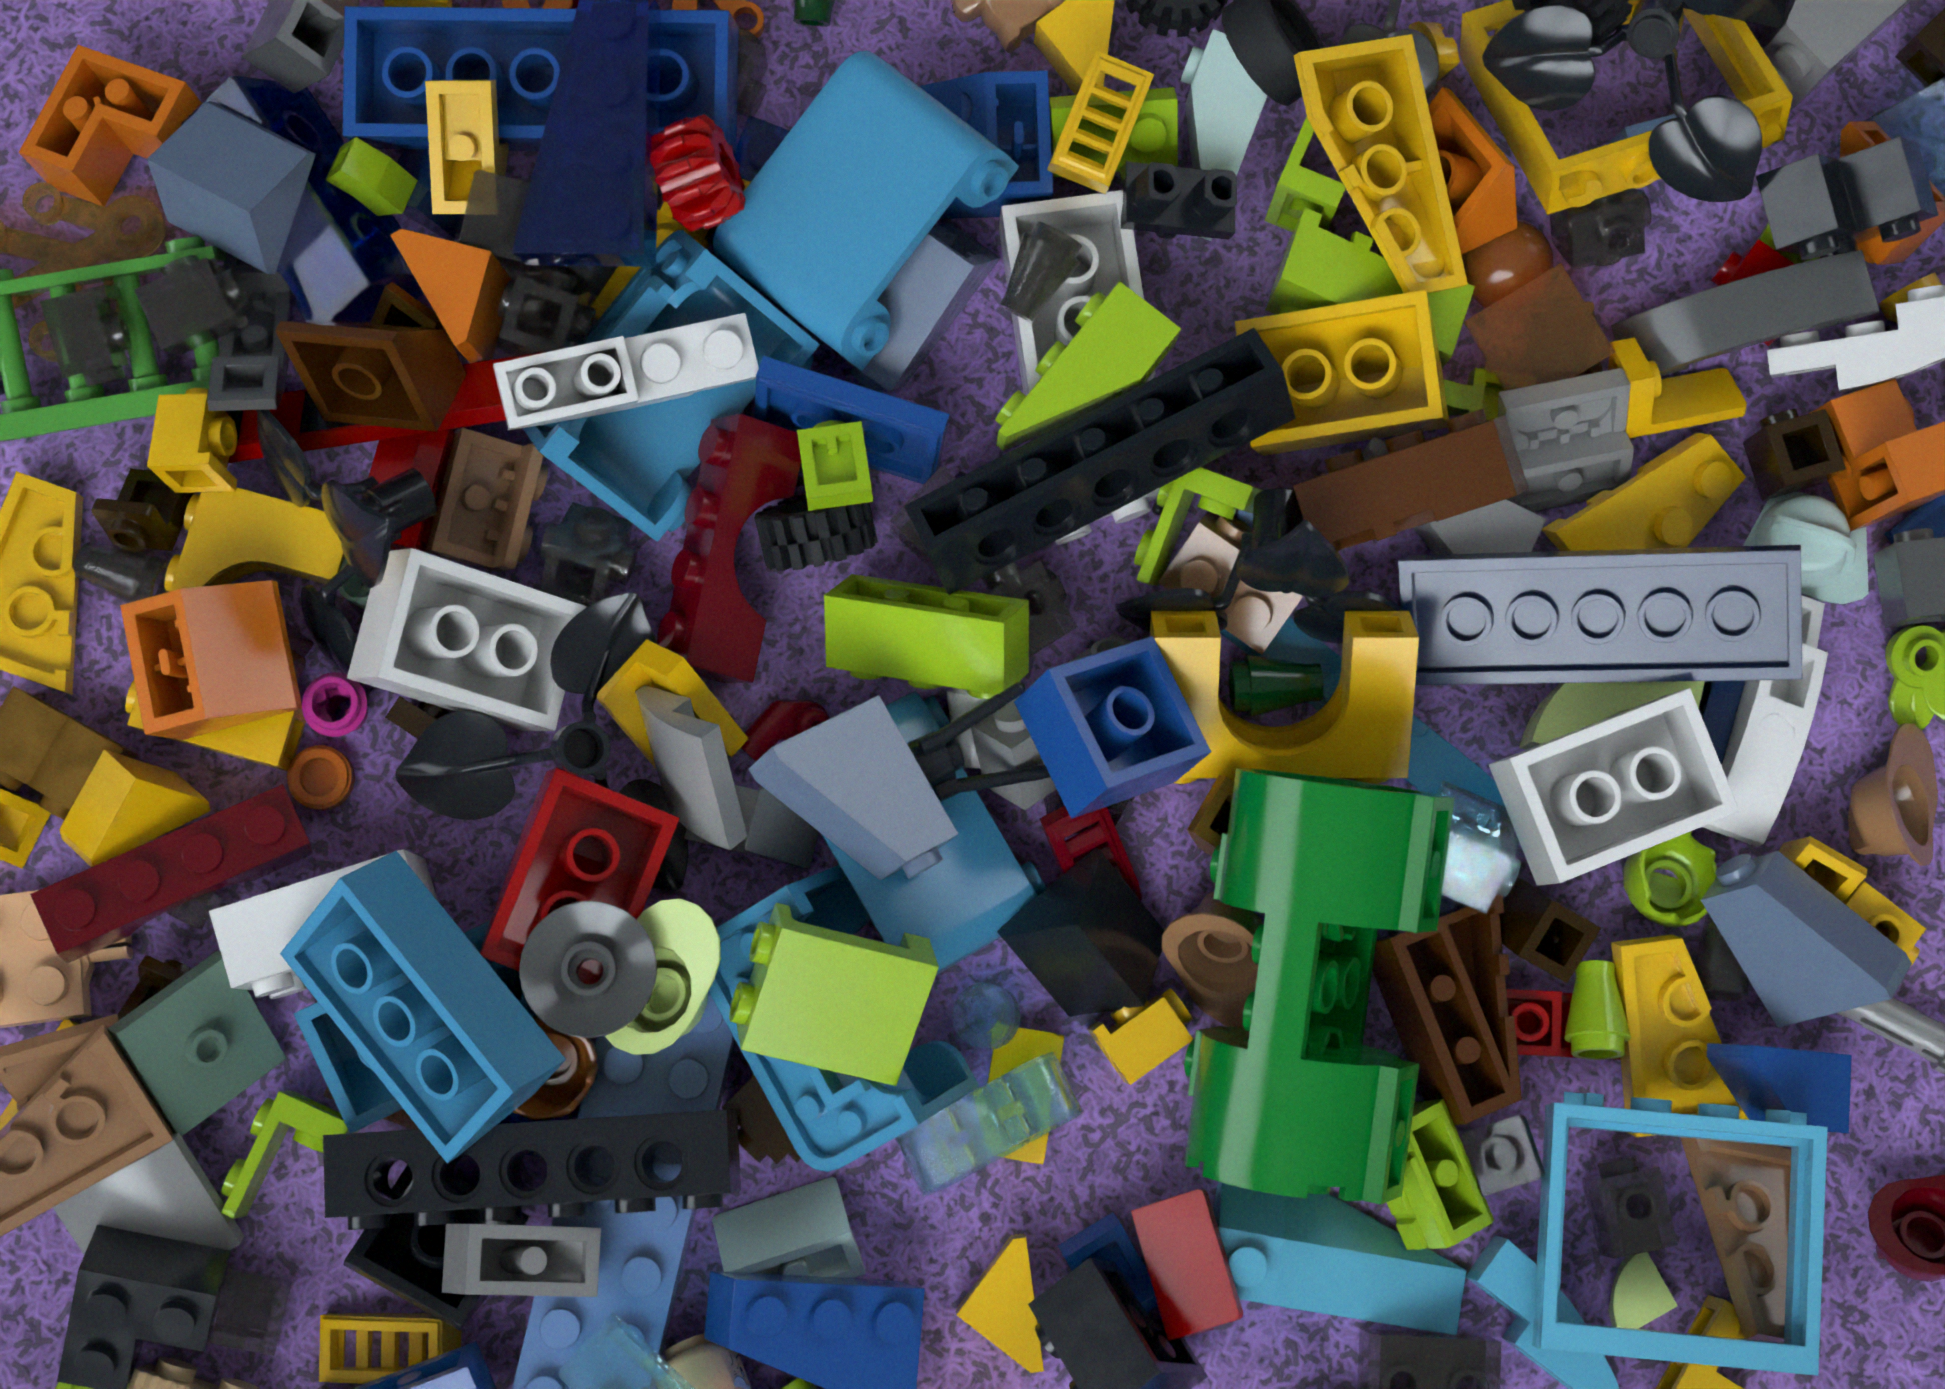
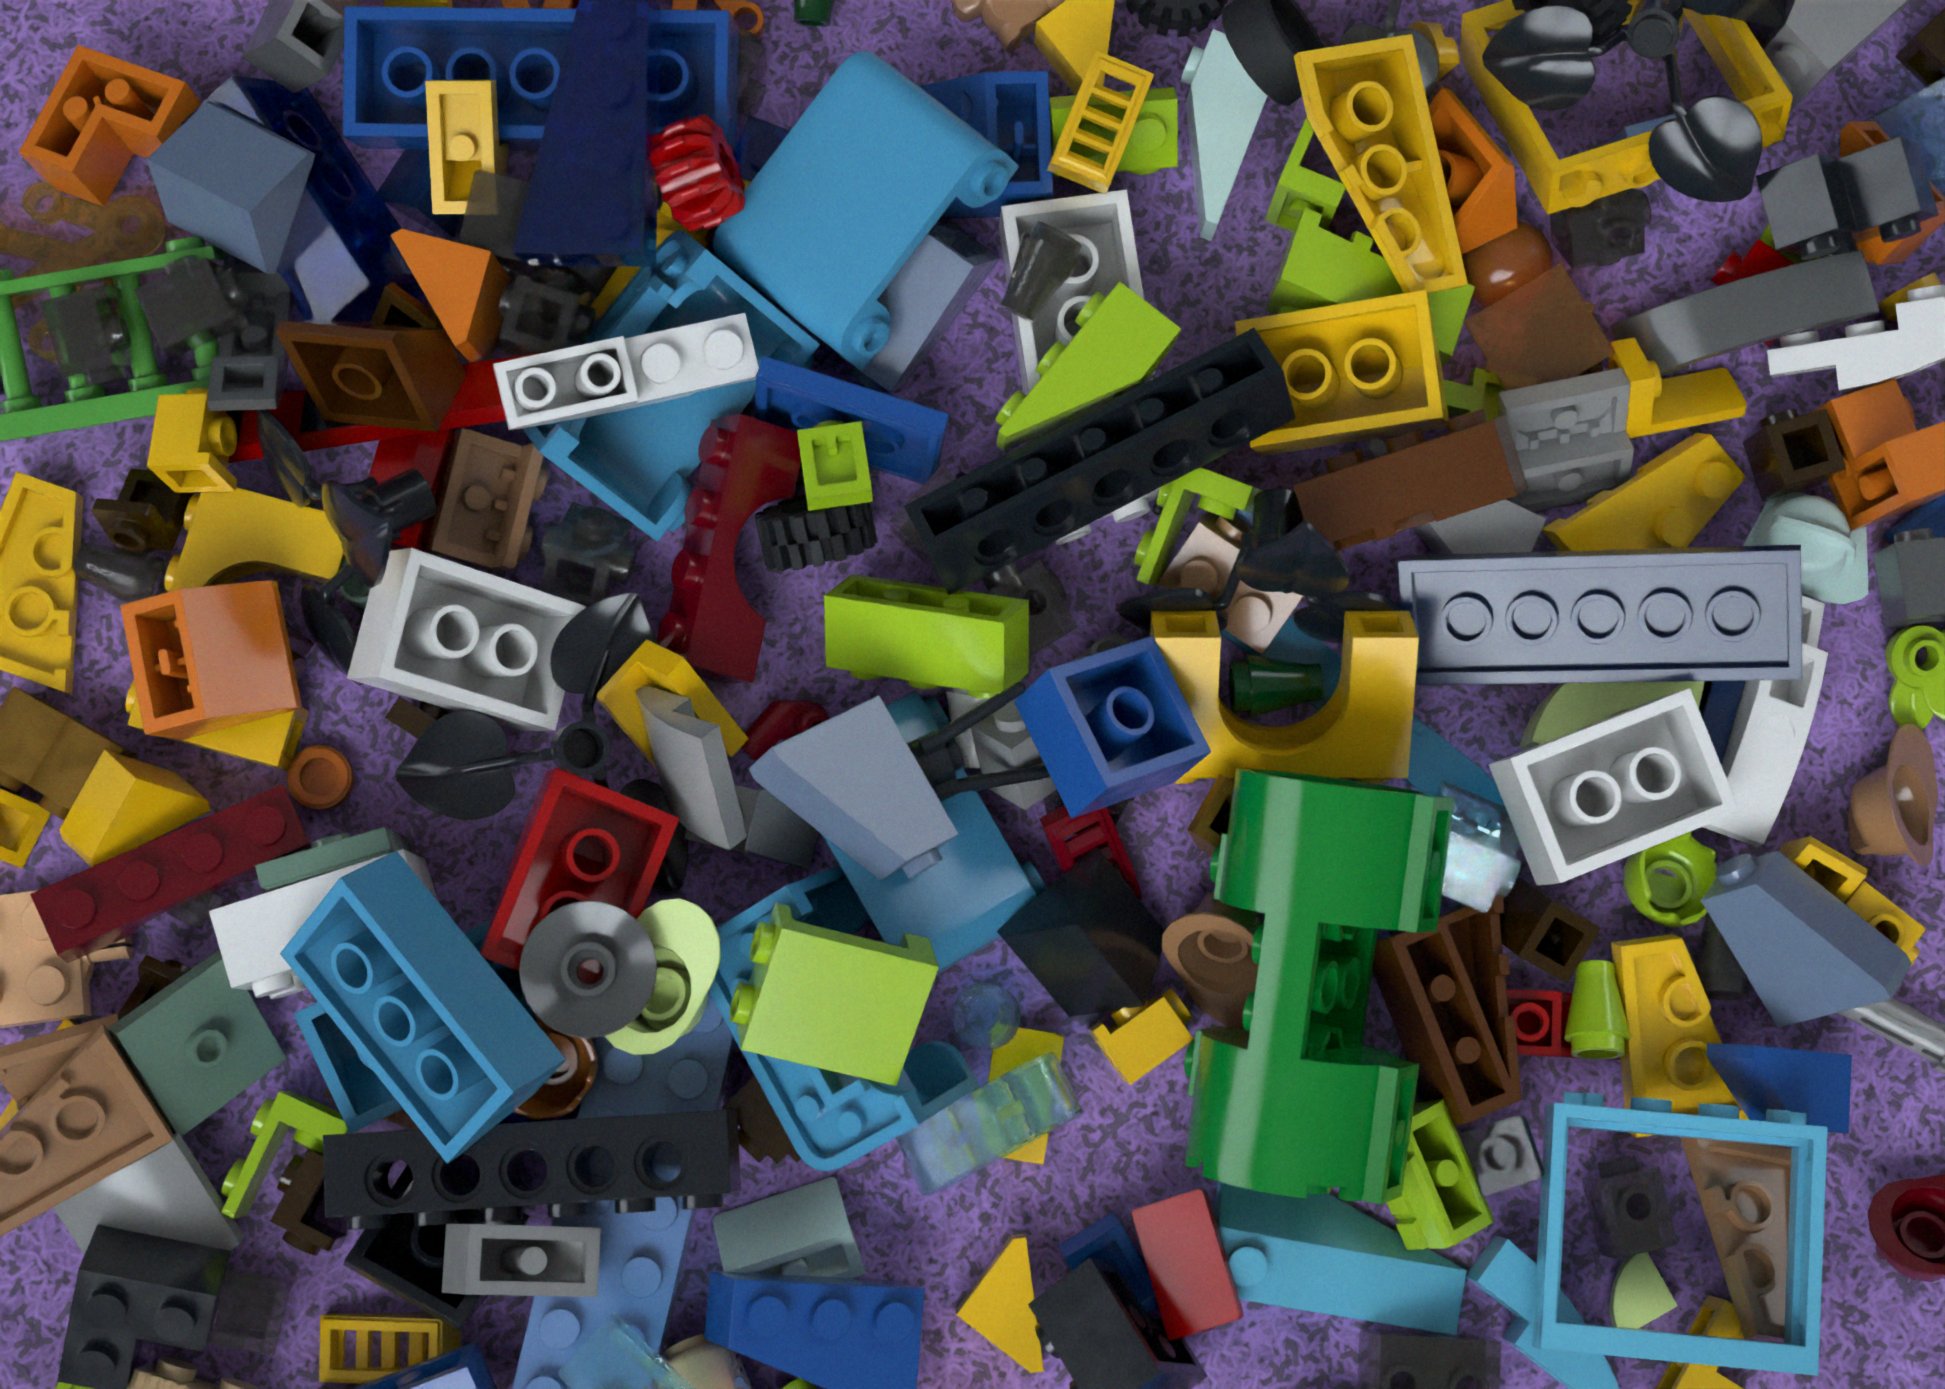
dark pink cone [302,672,368,737] -> none
lime piece [325,137,418,216] -> none
black hips [1120,161,1237,240] -> none
none -> sand green plate [255,827,412,891]
none -> dark brown bracket [270,1149,347,1256]

